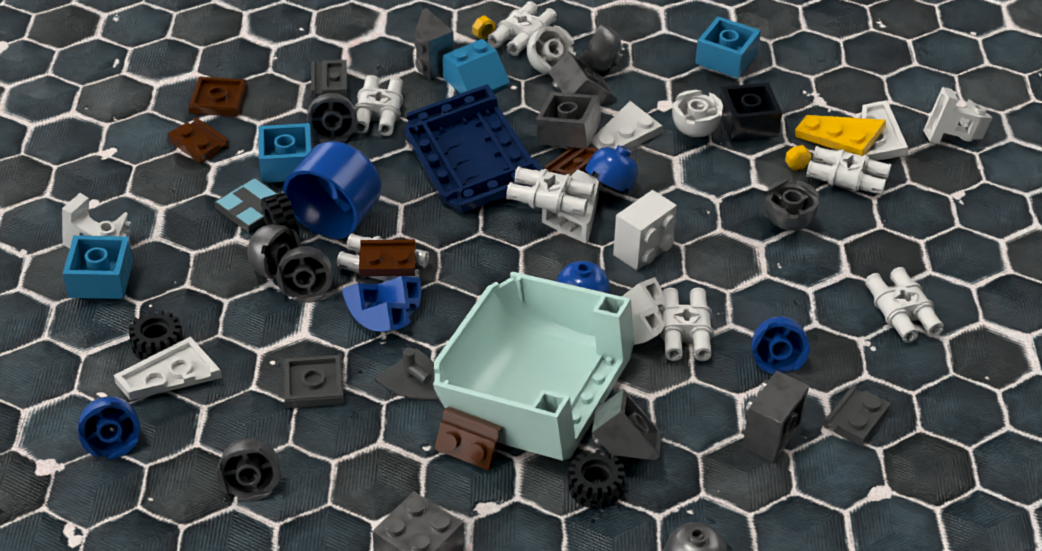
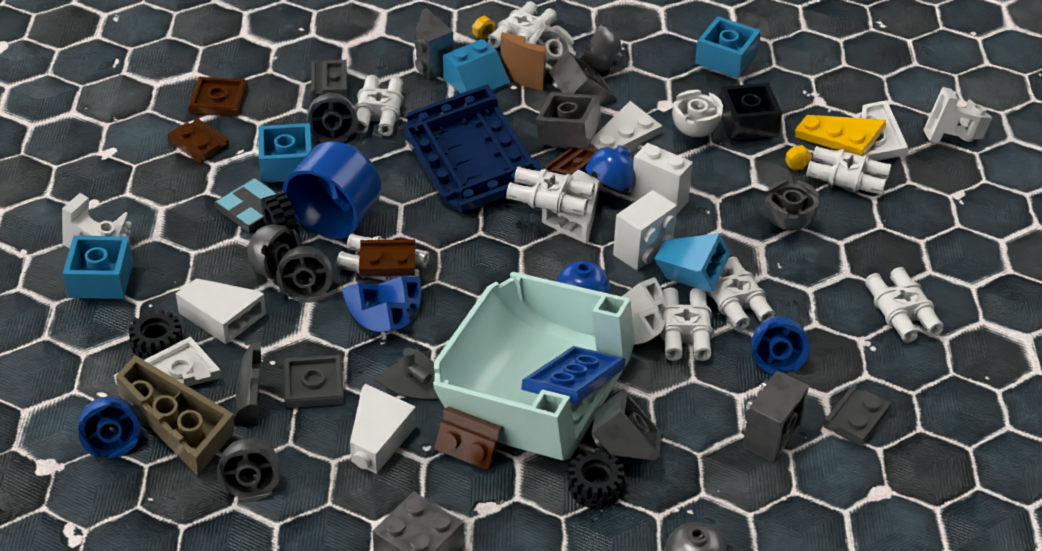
none -> dark tan wedge [116,355,234,476]
none -> white slope [176,278,266,344]
none -> dark grey slope [234,342,261,425]
none -> white slope [350,384,416,474]
none -> medium nougat slope [501,32,547,91]
none -> blue tile [521,346,626,404]
none -> white brick [631,143,693,215]
none -> dark azure slope [654,233,731,292]
none -> white pin [707,257,775,331]

